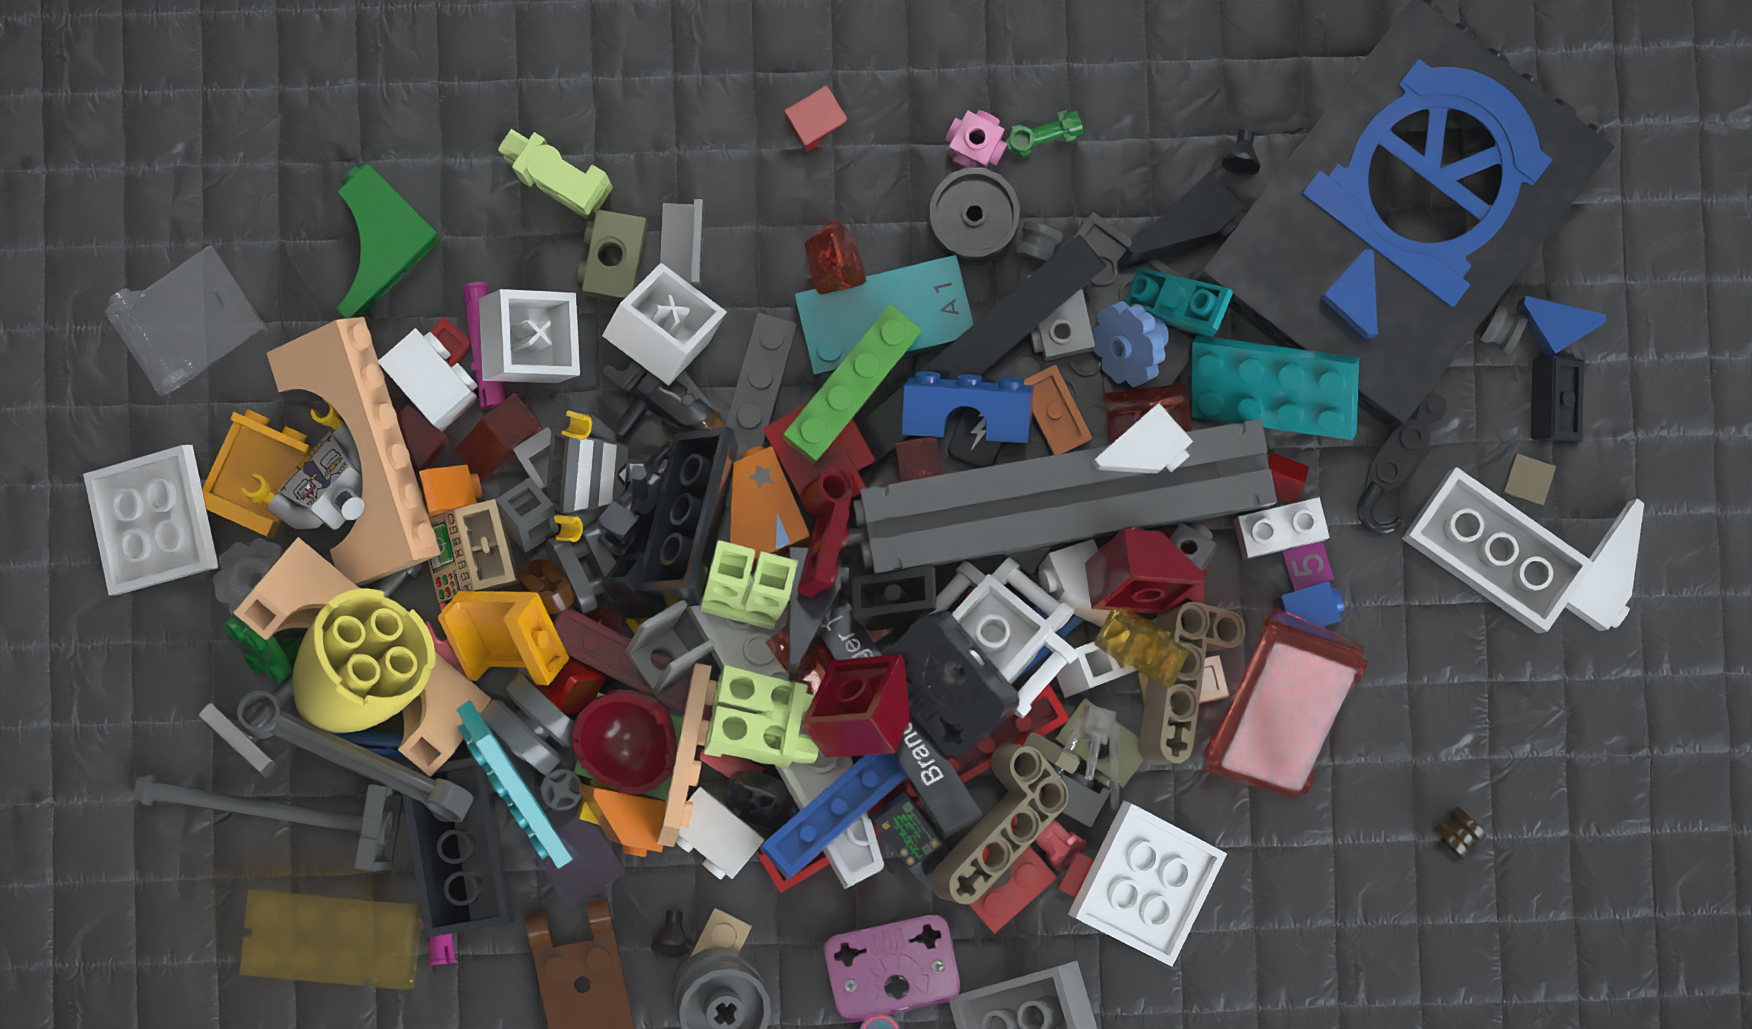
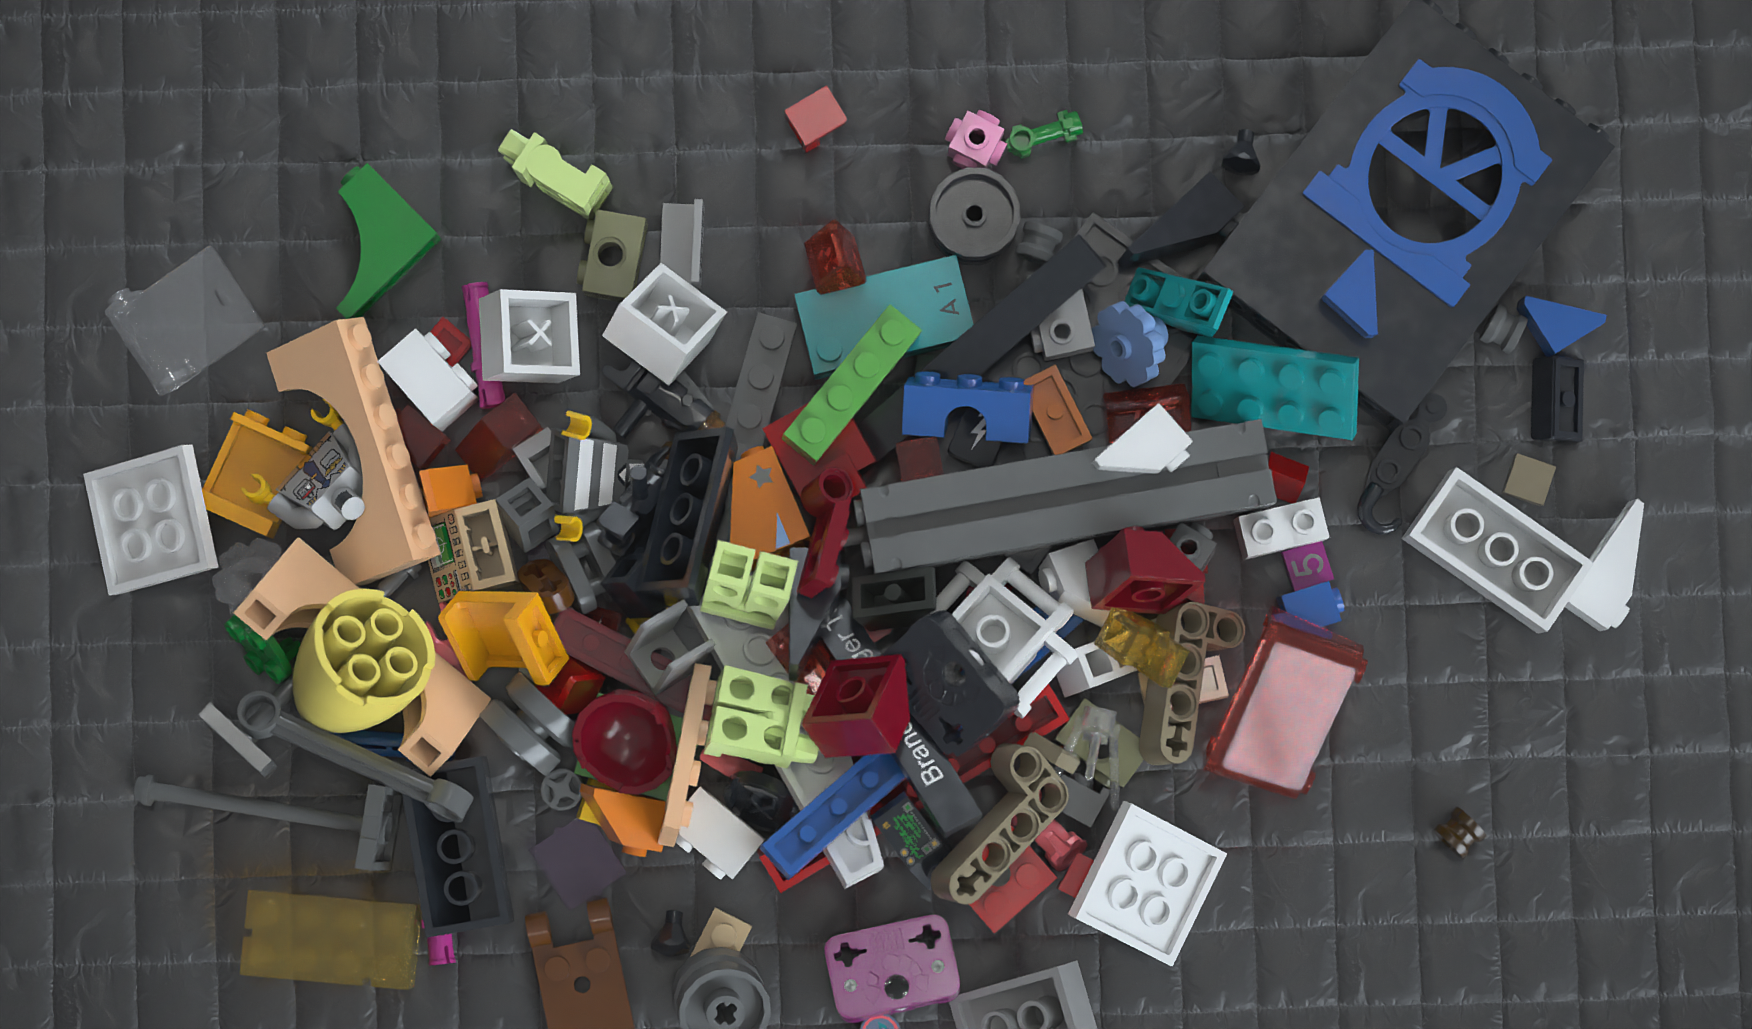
plate [456,700,573,869] -> none

